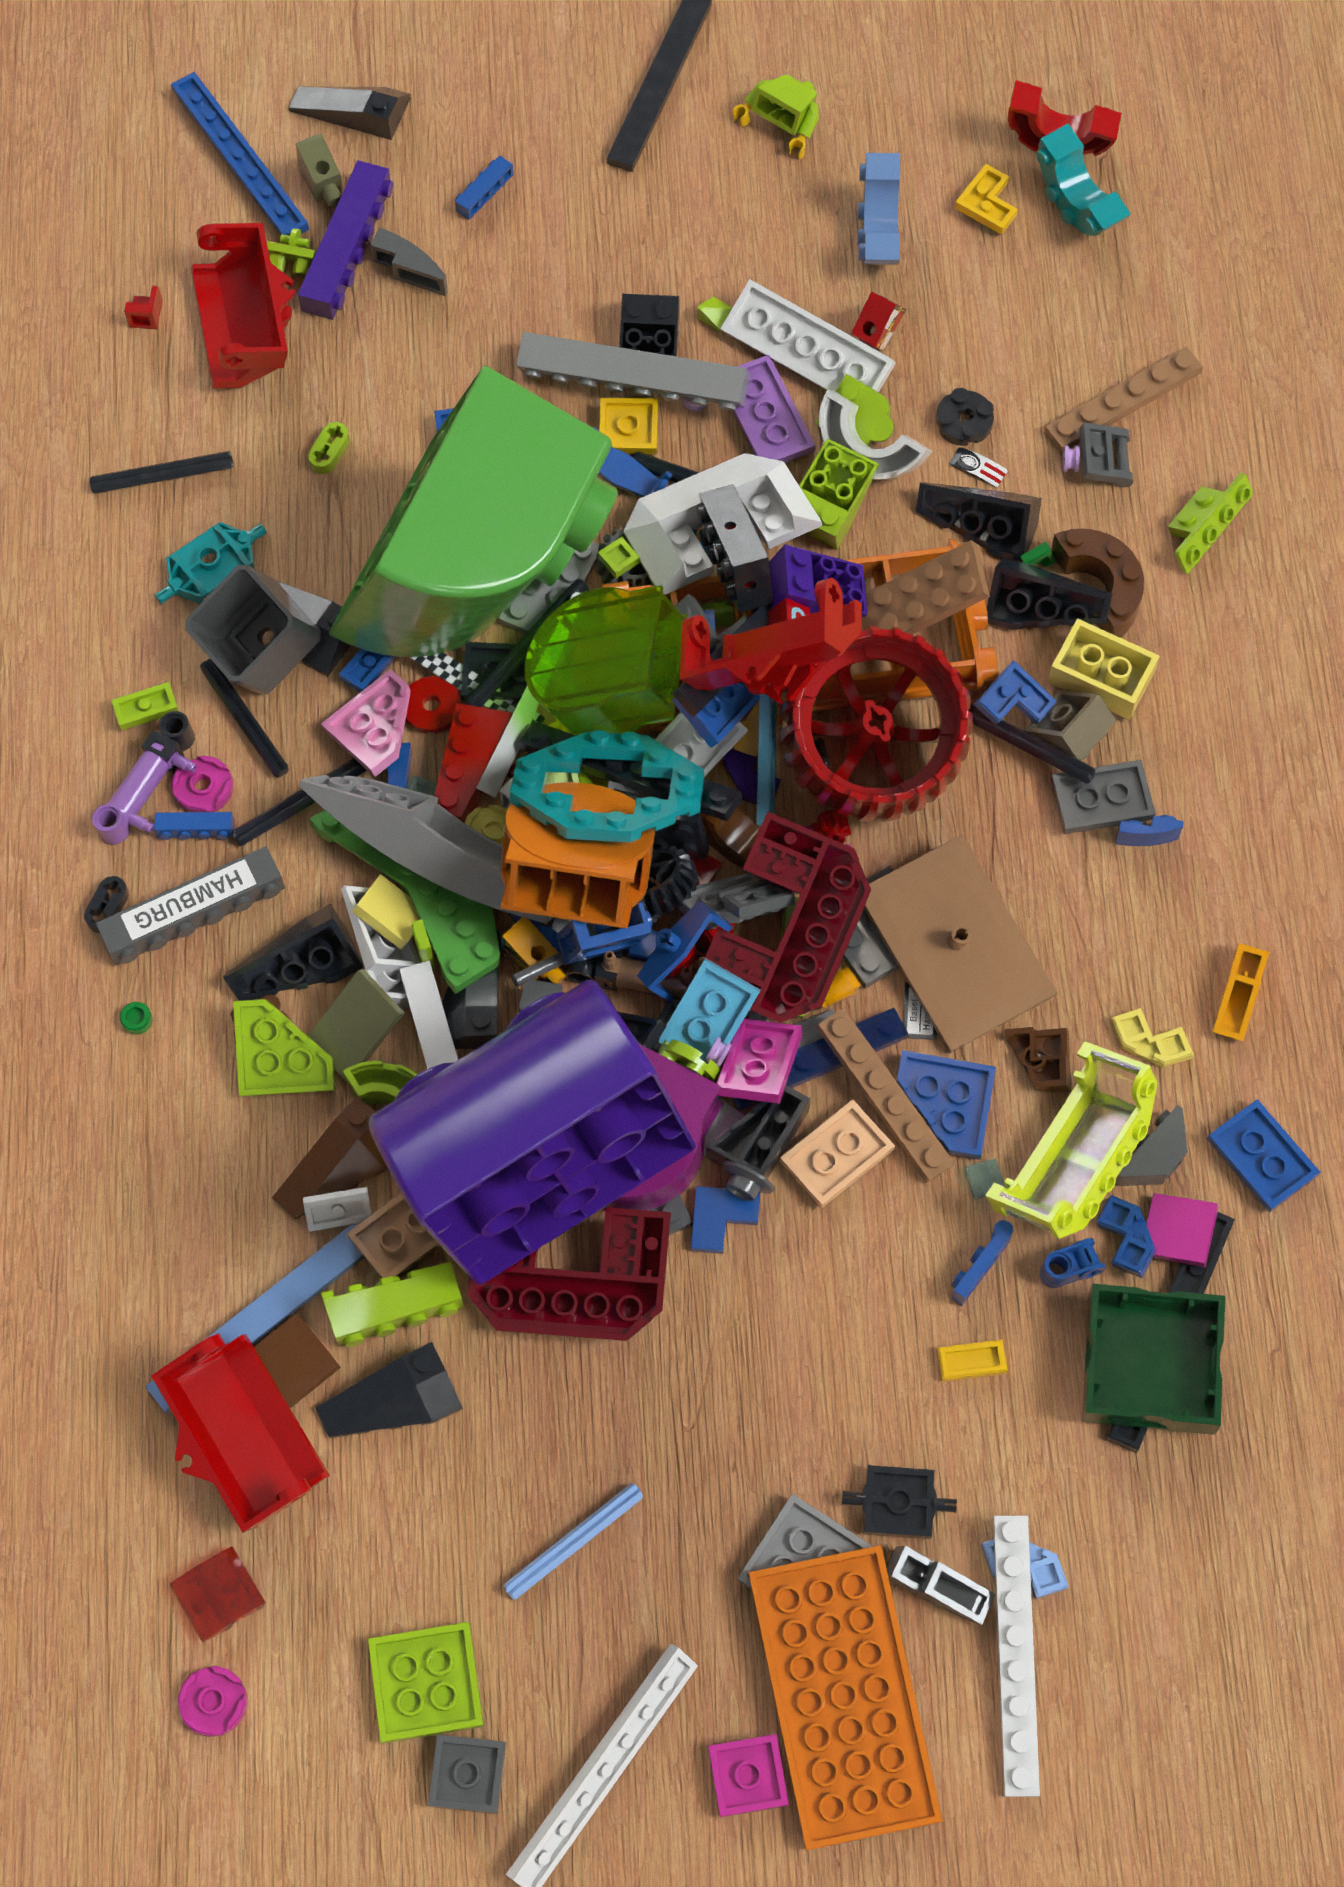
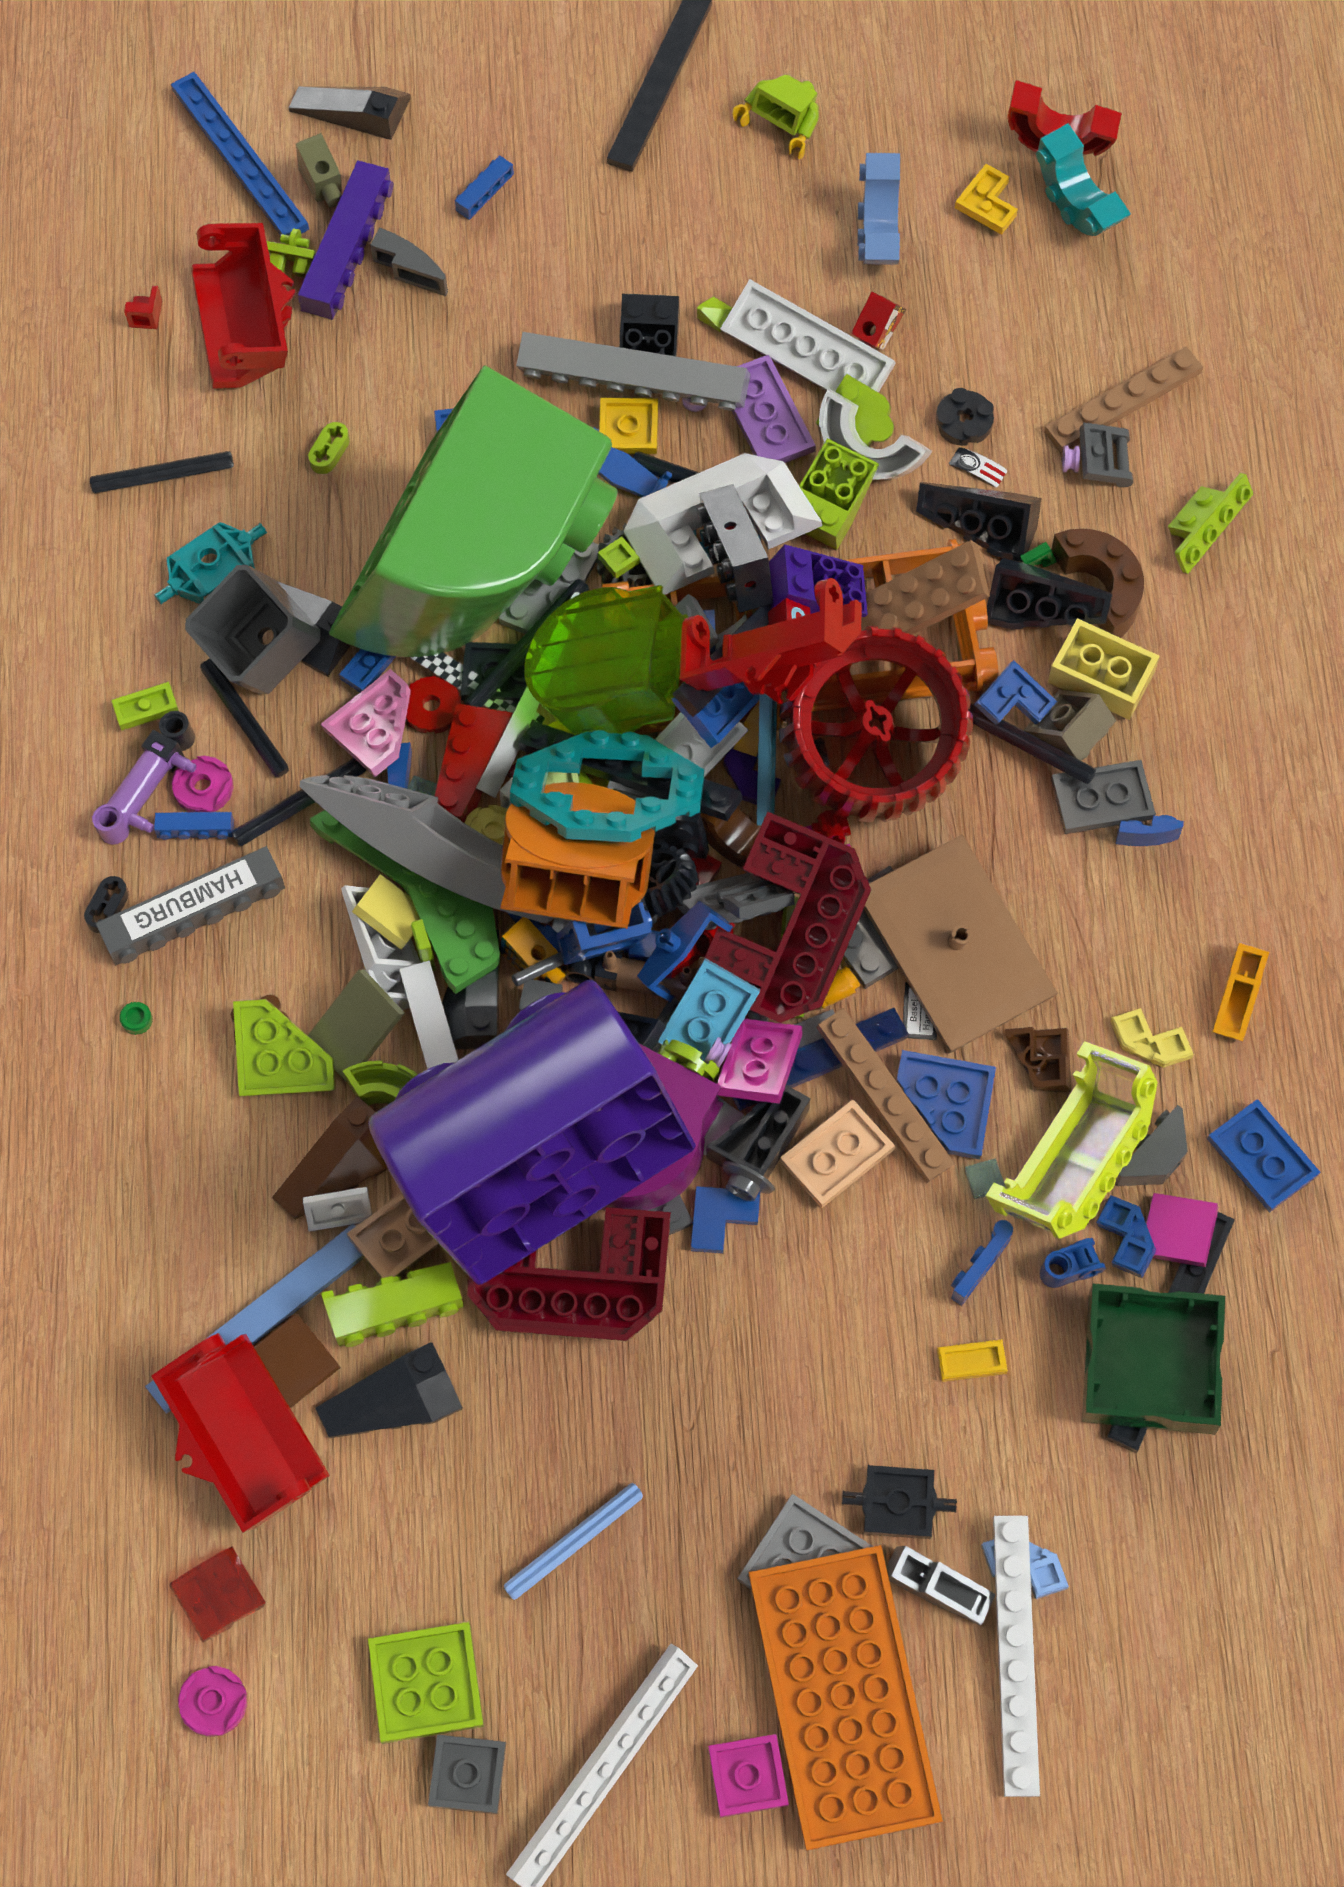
black wedge [223,904,364,1001] -> none
lime slope [701,600,734,628] -> none

